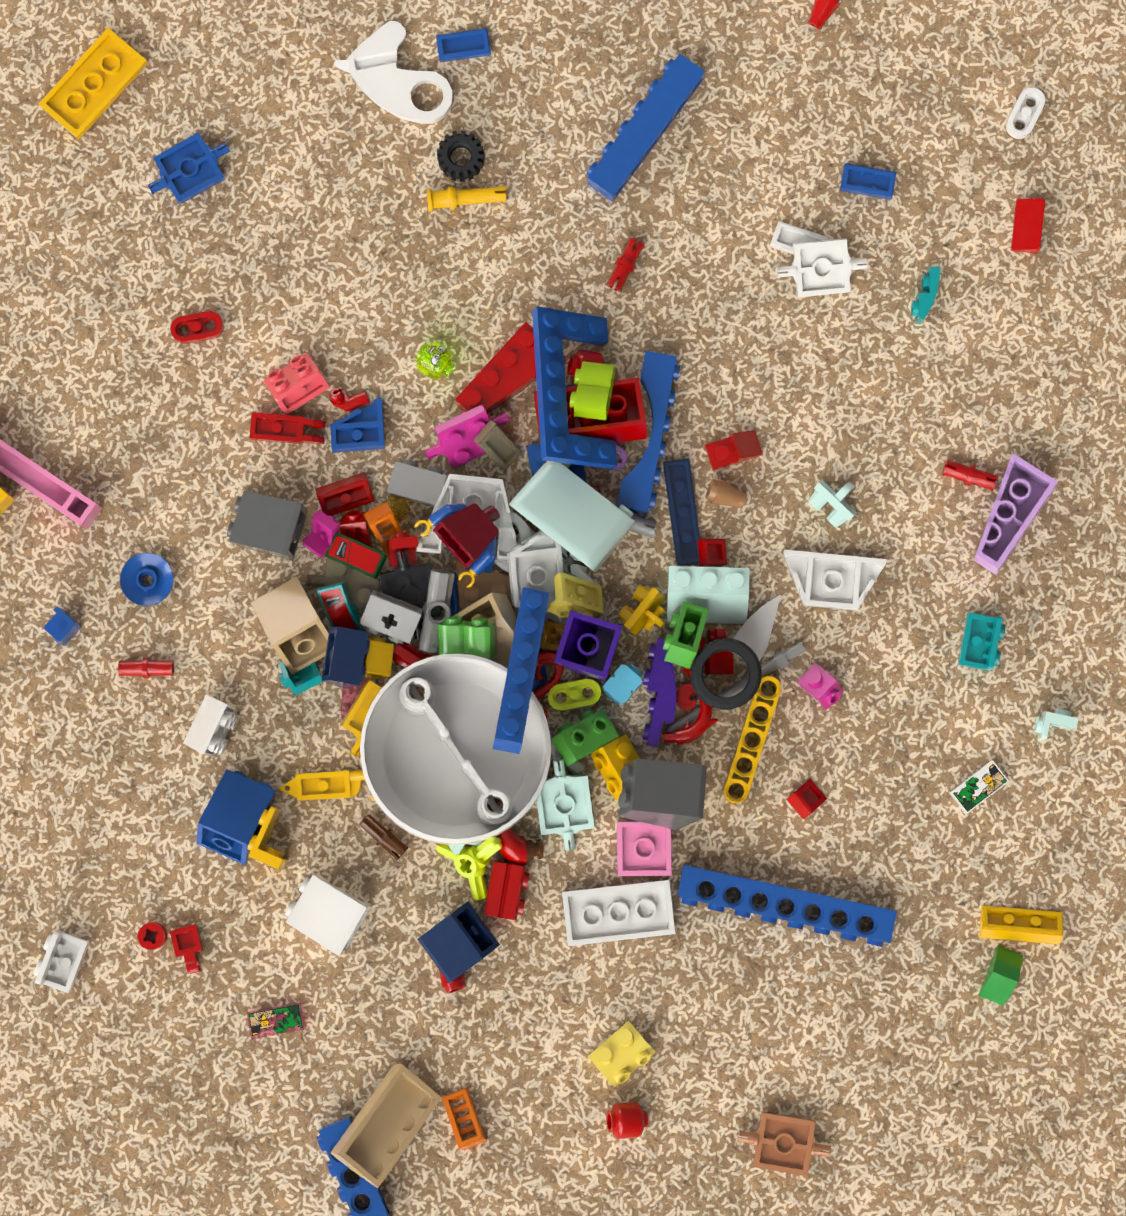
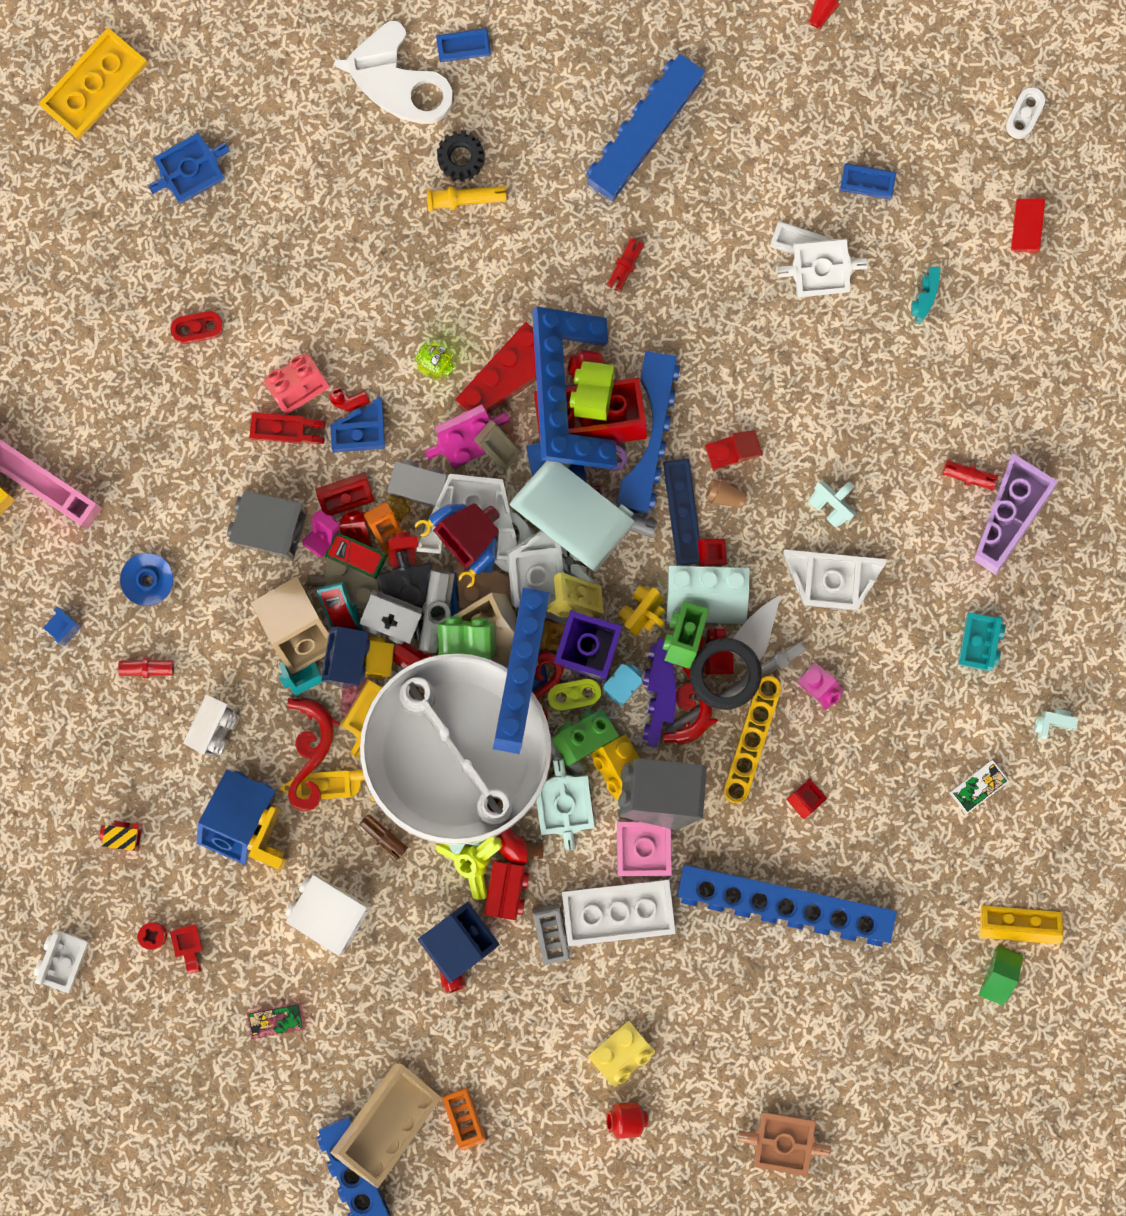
none -> brick [99,821,143,851]
none -> red plant [287,697,340,811]
none -> light grey slope [532,904,570,965]

